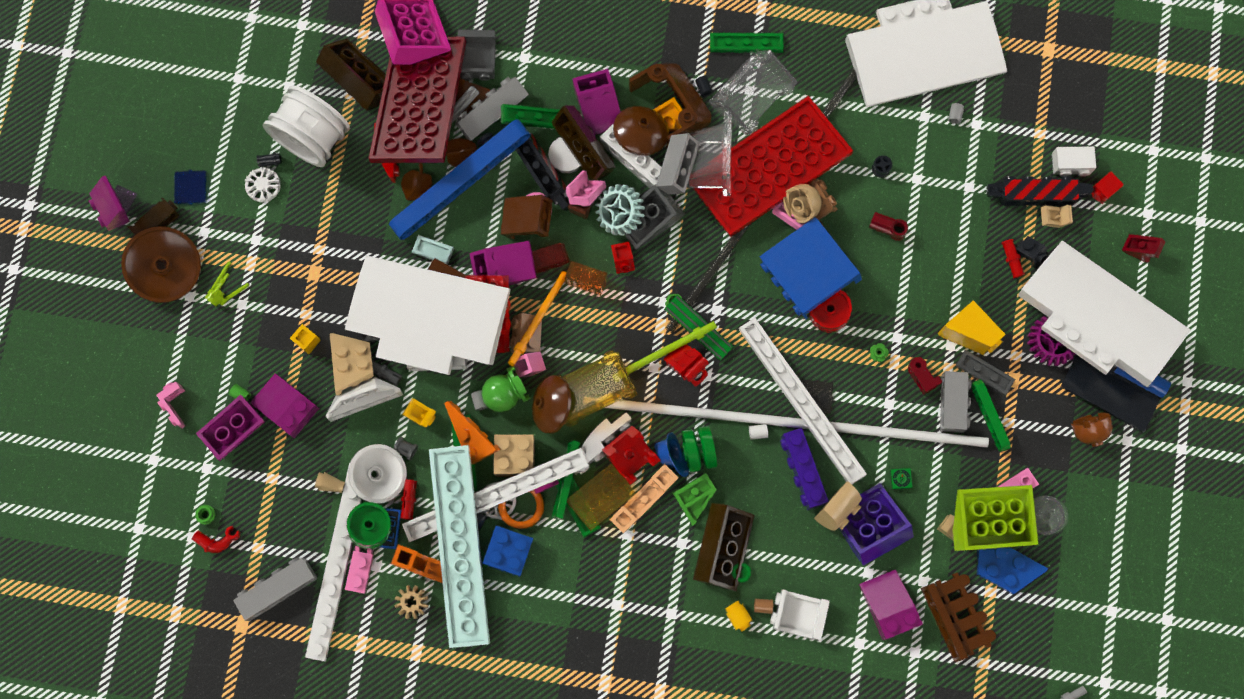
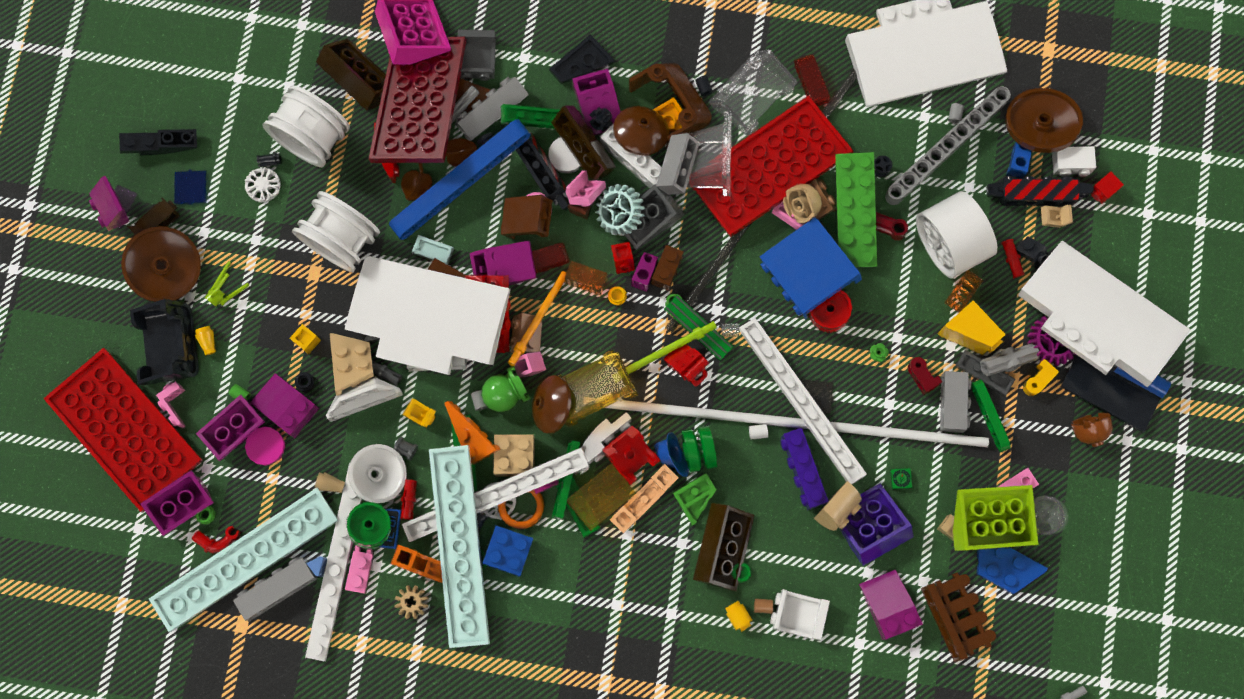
green tile [710,33,784,53] -> none
dark red slope [1122,234,1165,263] -> none
none -> red plate [43,348,203,513]
none -> black slope [119,129,197,156]
none -> black windscreen [130,299,199,385]
none -> magenta slope [141,470,214,536]
none -> light aqua plate [149,488,338,632]
none -> yellow cone [195,326,216,356]
none -> dark pink tile [245,427,285,466]
none -> white wheel [292,191,380,272]
none -> black plate [295,372,314,391]
none -> medium blue slope [307,556,327,577]
none -> black wing [549,34,615,84]
none -> black gear [589,107,613,131]
none -> yellow plate [608,286,627,306]
none -> magenta leg [631,252,659,292]
none -> reddish brown brick [651,245,684,291]
none -> clear hinge [721,323,739,337]
none -> clear red beam [794,54,830,107]
none -> bright green plate [836,152,877,267]
none -> light grey beam [885,86,1011,205]
none -> white wheel [916,191,997,278]
none -> clear orange slope [944,270,983,313]
none -> light grey piece [980,344,1040,376]
none -> reddish brown dish [1005,88,1083,153]
none -> blue leg [1006,142,1031,179]
none -> yellow leg [1023,359,1059,396]

